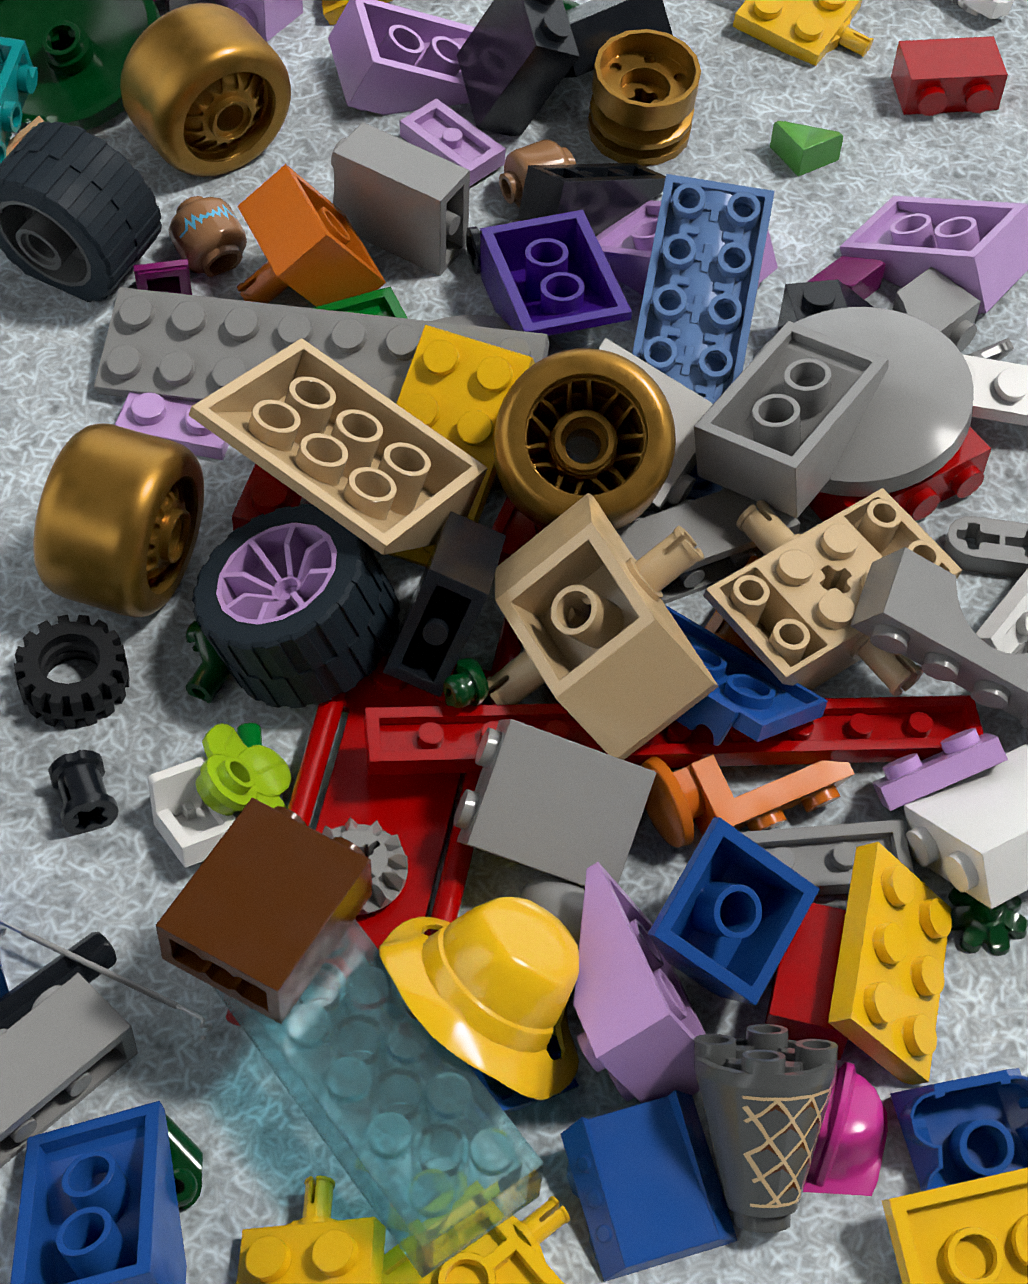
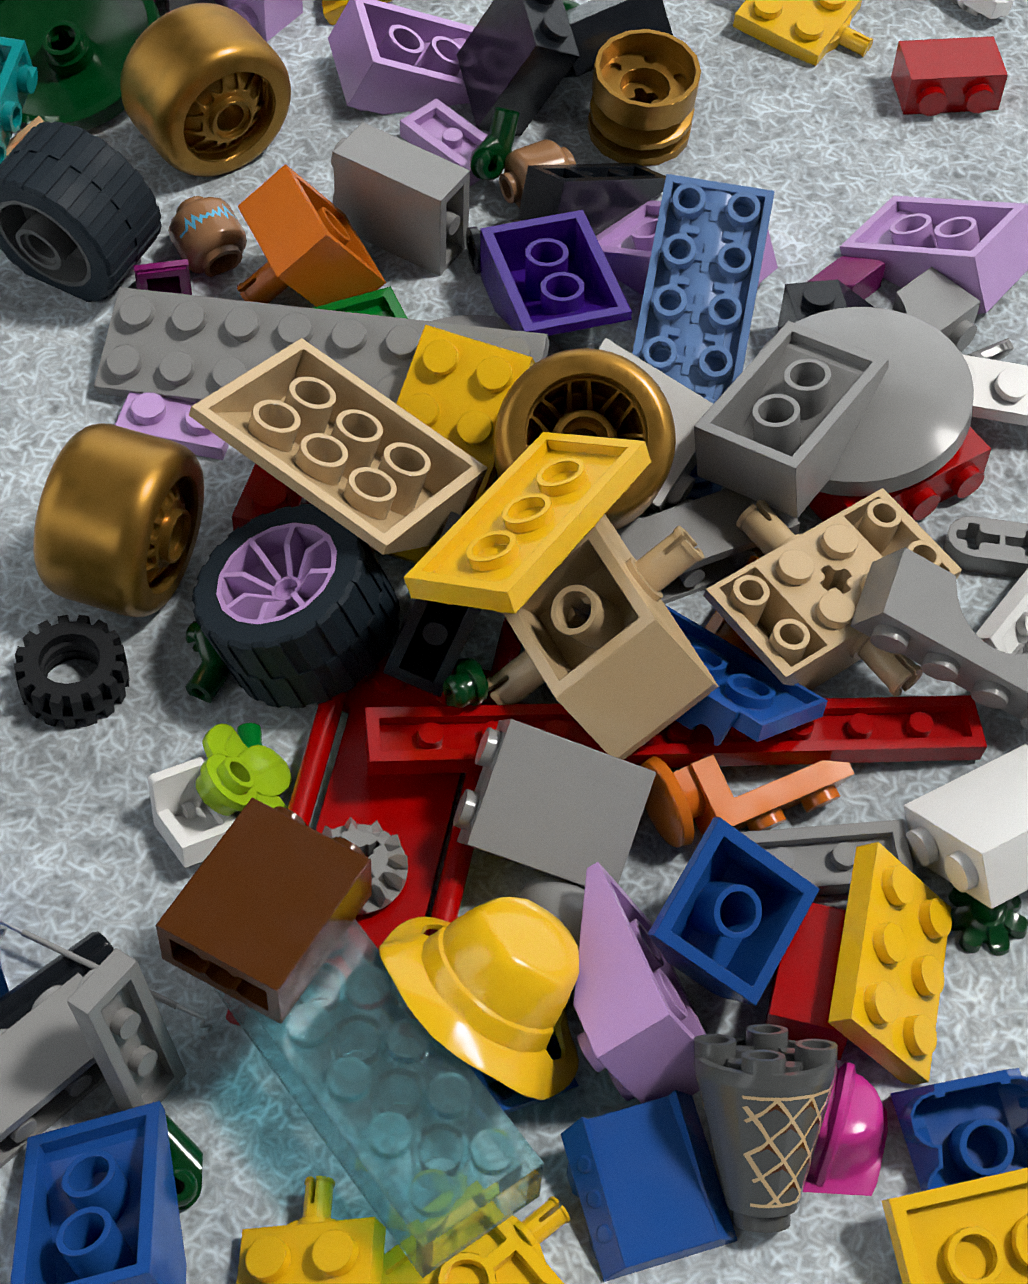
black bush [48,750,119,835] -> none
bright green slope [770,121,843,177] -> none
lavender plate [872,728,1008,811] -> none
none -> light grey plate [66,948,187,1111]
none -> yellow plate [403,432,651,614]
none -> dark green arm [470,107,520,181]

